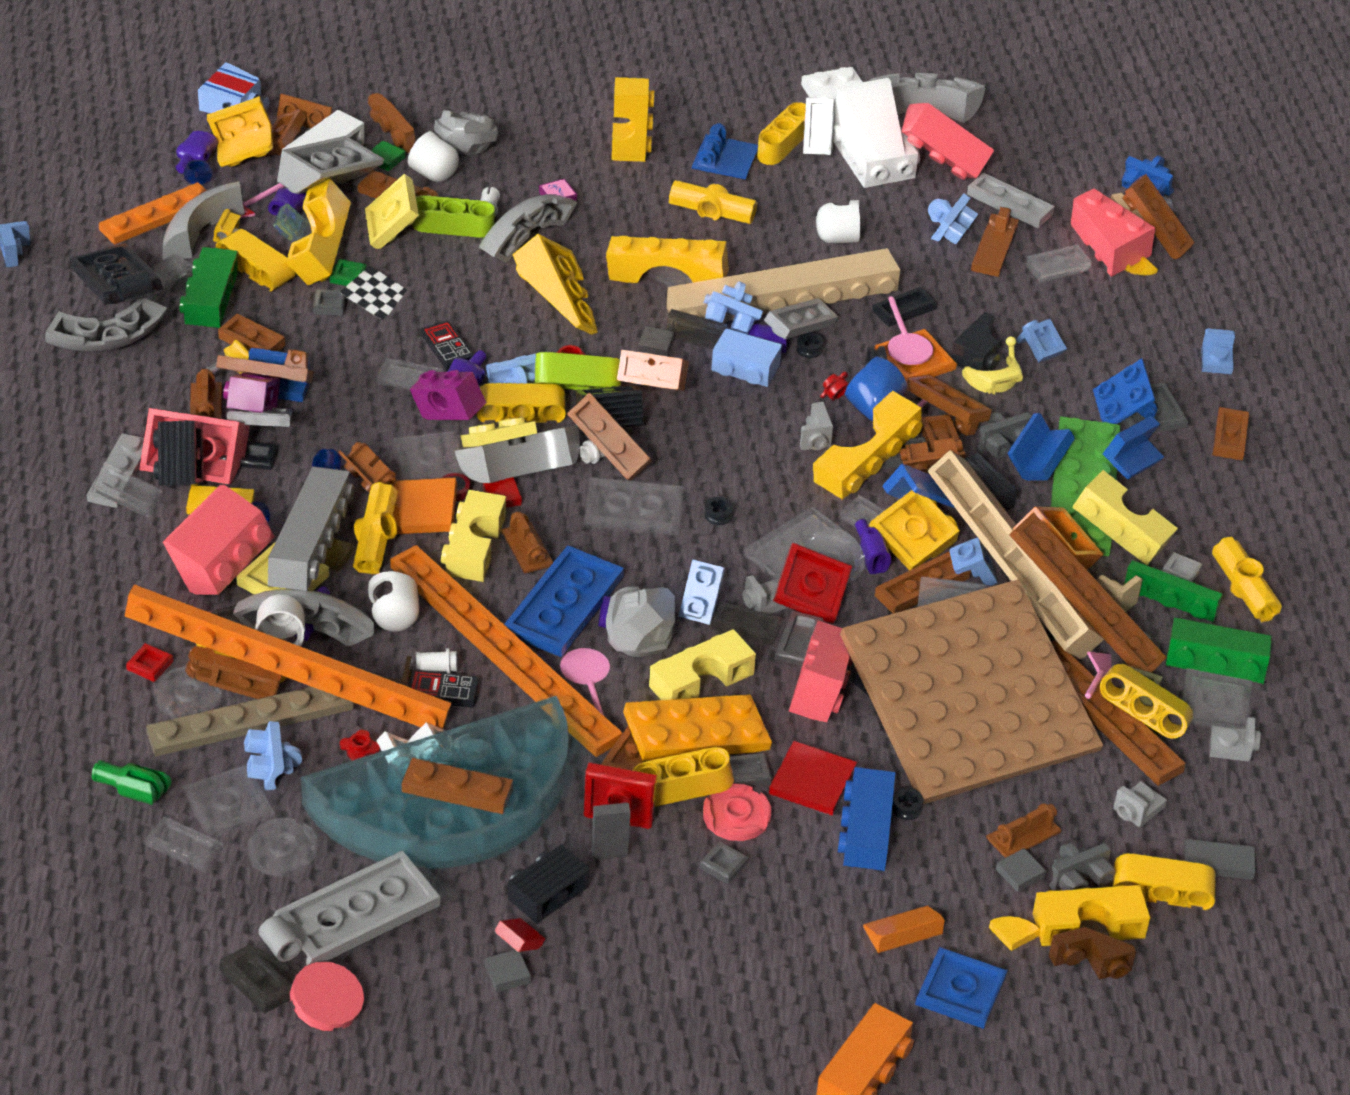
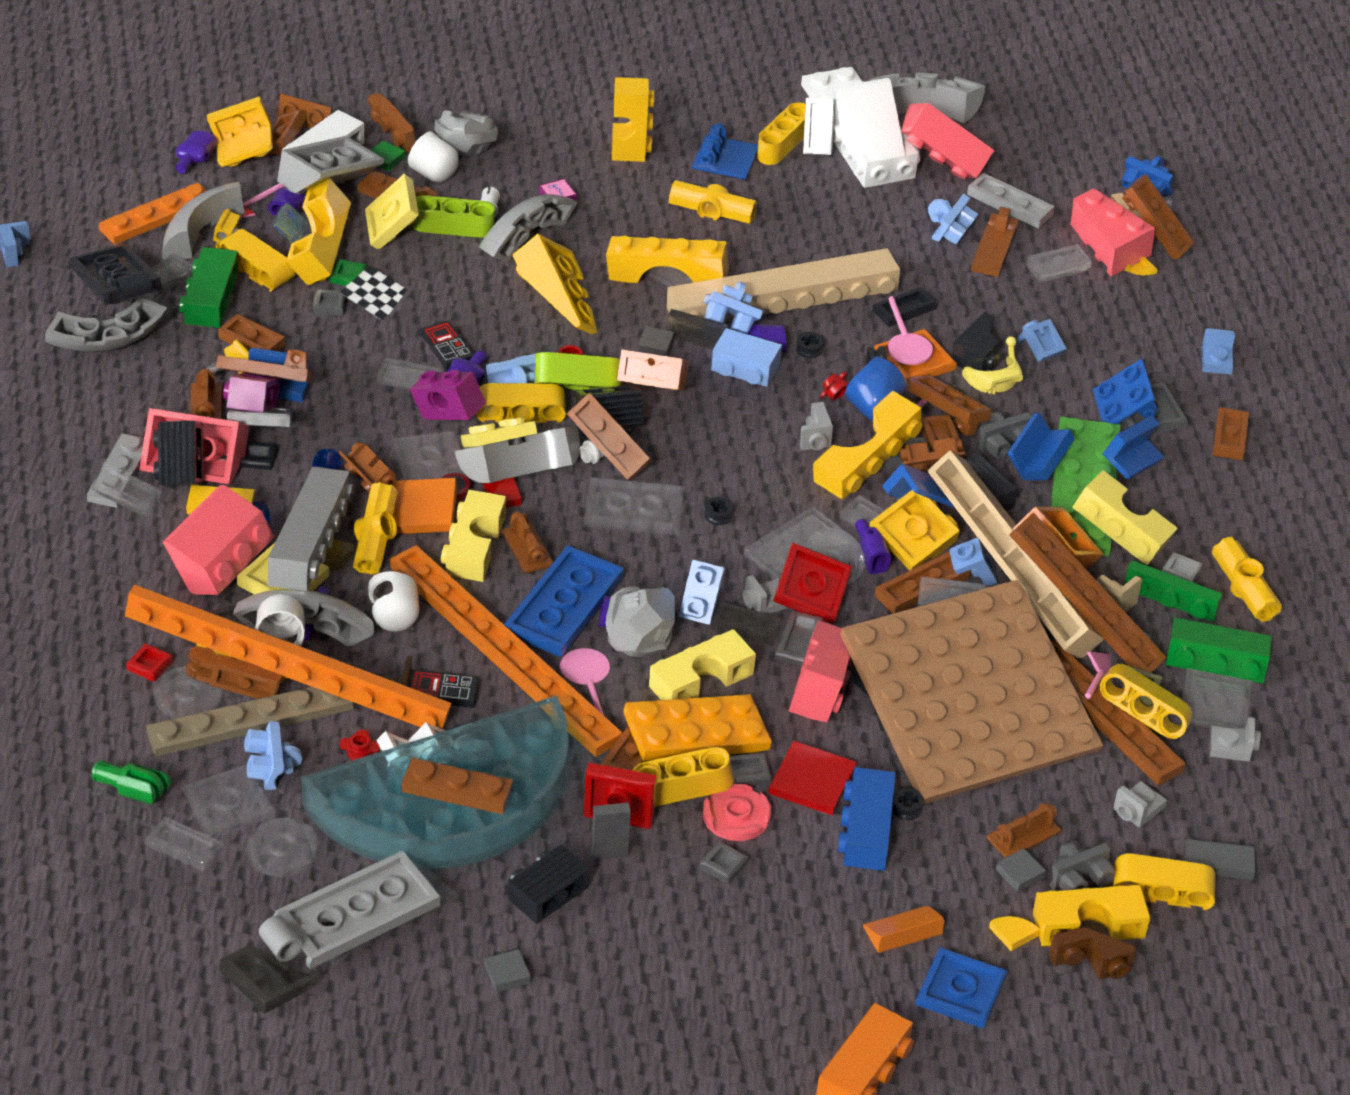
clear blue plate [183,160,212,185] -> none
light blue torso [198,62,270,113] -> none
coral tile [290,962,364,1031] -> none
white pin [416,648,458,674] -> none
red tile [495,918,545,952] -> none
light grey plate [764,298,839,339] -> none
white helmet [816,200,860,243] -> none

